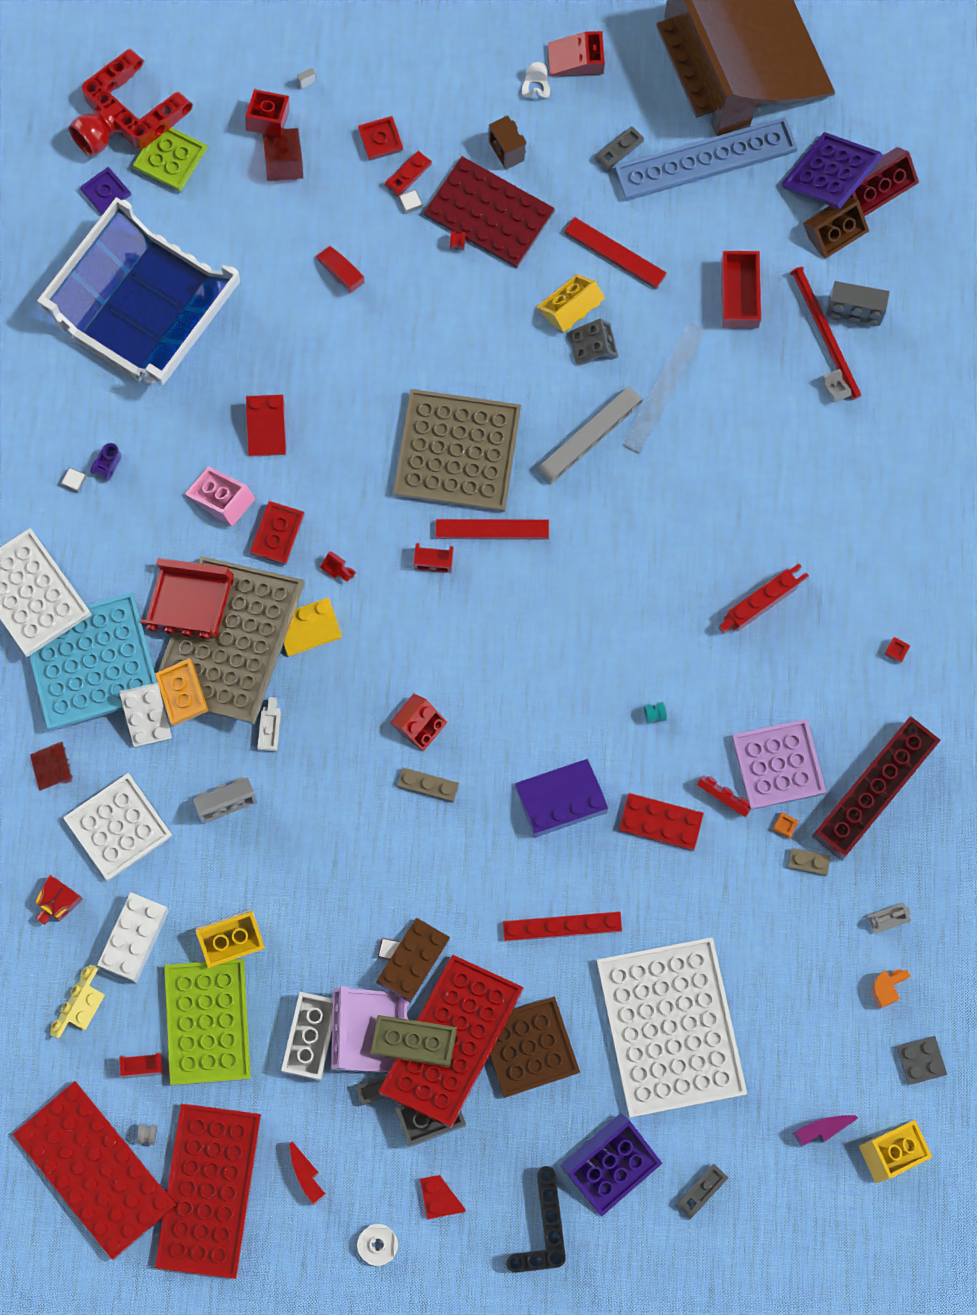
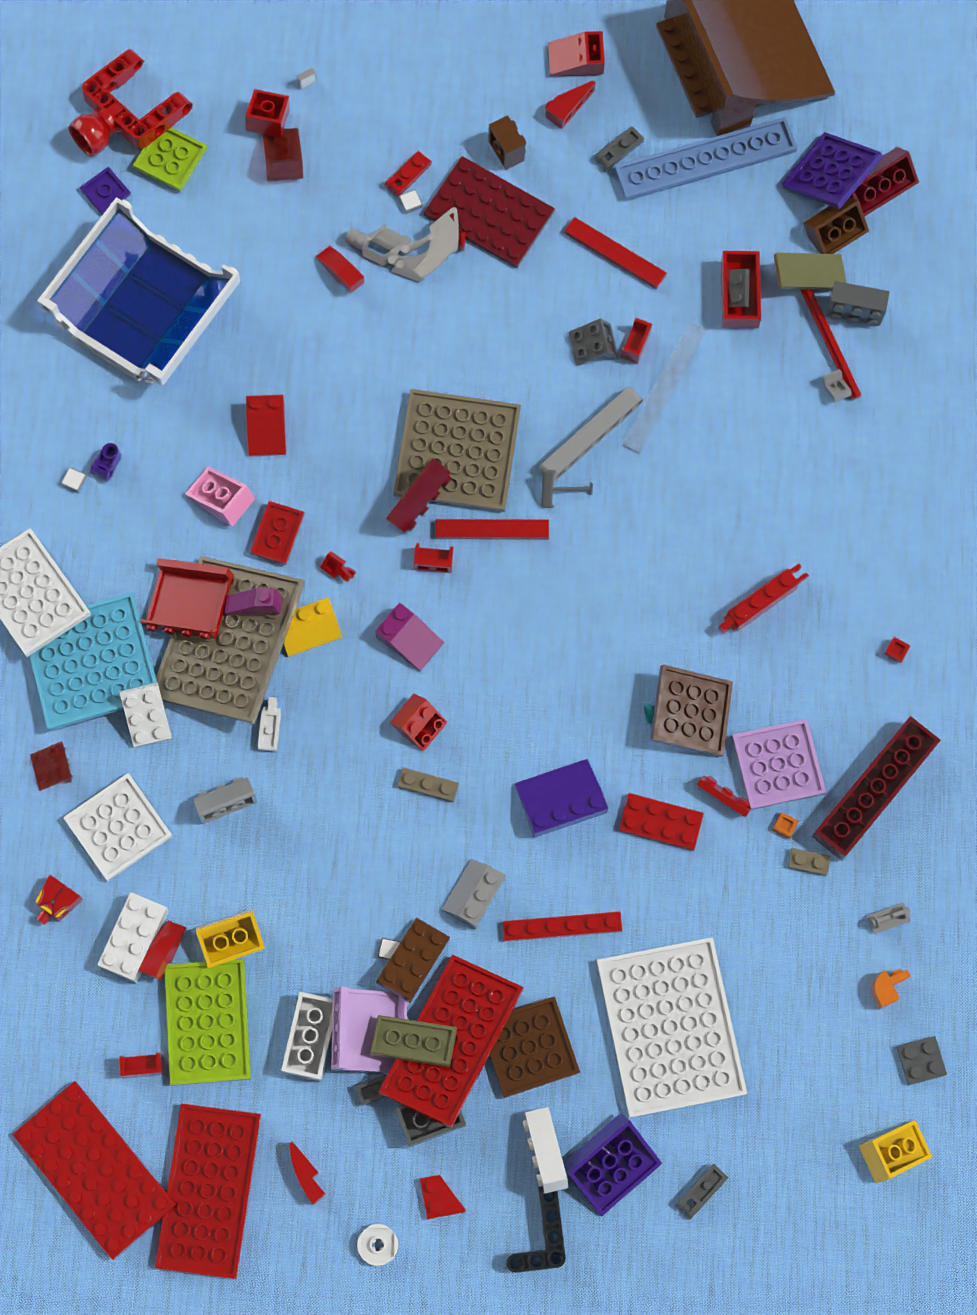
light yellow bracket [50,964,105,1039] -> none
light grey wheel [137,1123,157,1146] -> none
light orange plate [155,658,209,726] -> none
red plate [358,116,403,160] -> none
white piece [522,62,550,98] -> none
yellow slope [536,274,605,332] -> none
magenta slope [792,1115,858,1147] -> none
none -> red slope [138,920,186,980]
none -> magenta slope [225,588,282,615]
none -> light grey piece [345,207,459,282]
none -> magenta slope [375,602,444,671]
none -> dark red slope [386,458,452,533]
none -> light grey slope [442,859,506,930]
none -> white brick [523,1107,568,1194]
none -> dark grey piece [541,470,593,508]
none -> red slope [545,81,596,129]
none -> red panel [620,318,653,364]
none -> reddish brown plate [650,665,733,757]
none -> dark grey plate [729,269,749,308]
none -> olive tile [773,252,846,290]

